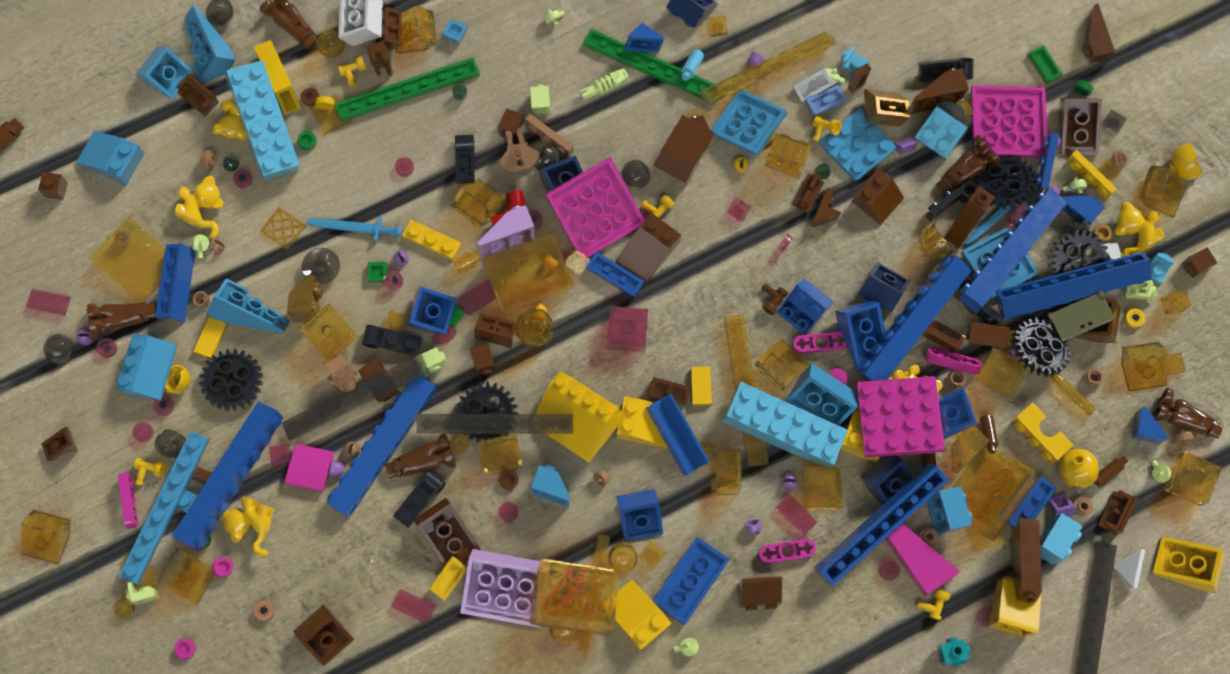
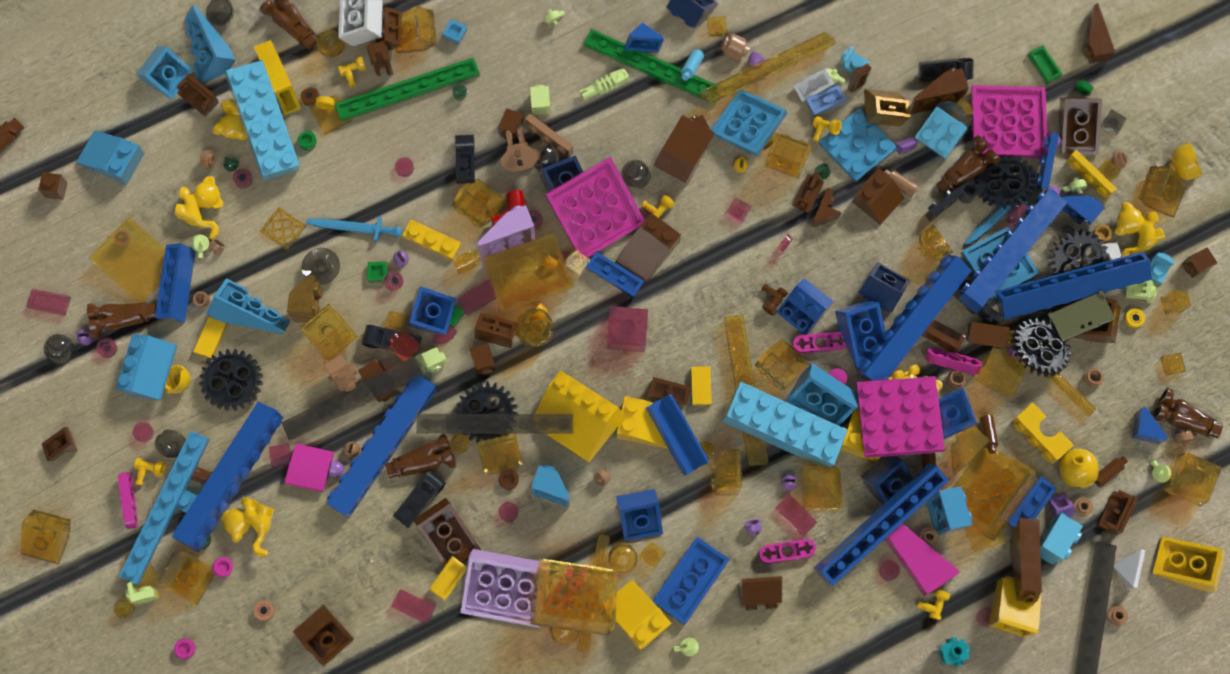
clear pink tile [153,396,174,416] -> none
reddish brown slope [944,186,995,248] -> none
clear yellow slope [1121,341,1168,392] -> none
none -> clear red brick [389,330,421,363]
none -> medium nougat head [720,34,749,61]
none -> medium nougat cylinder [885,169,919,197]
none -> medium nougat plate [1107,606,1128,626]

